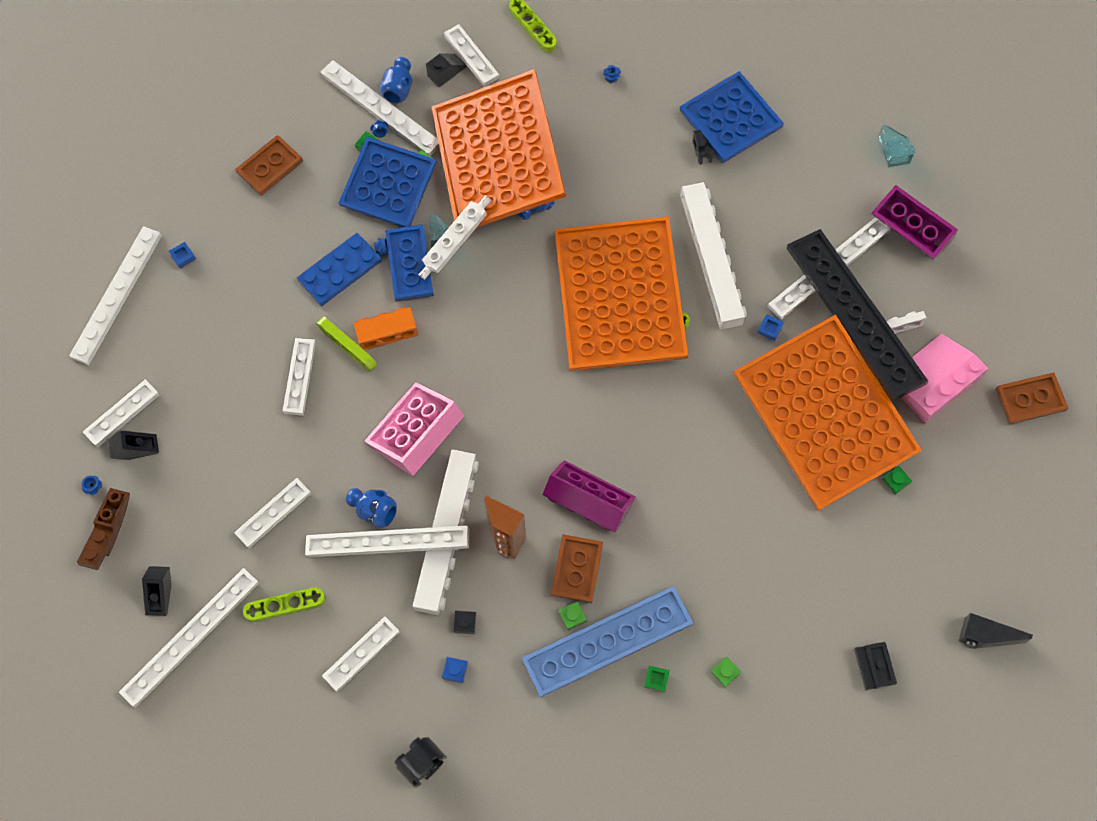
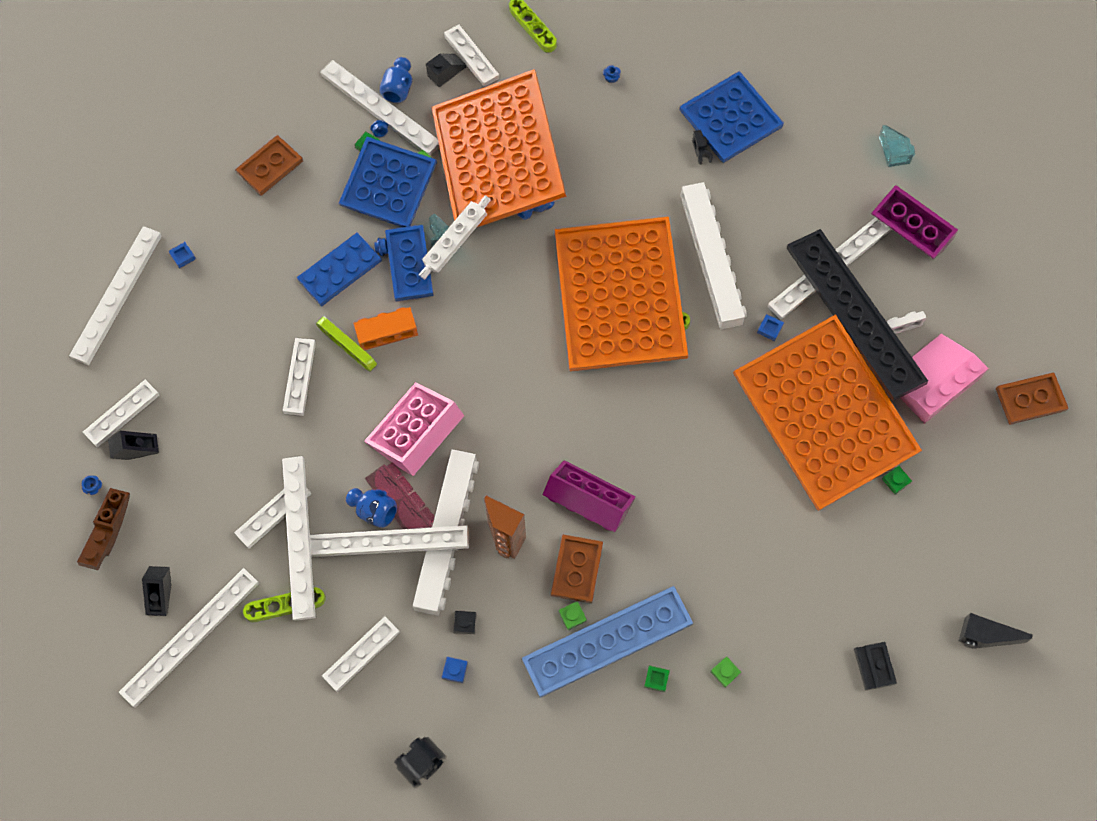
none -> white plate [282,456,316,621]
none -> clear pink windscreen [365,462,435,529]

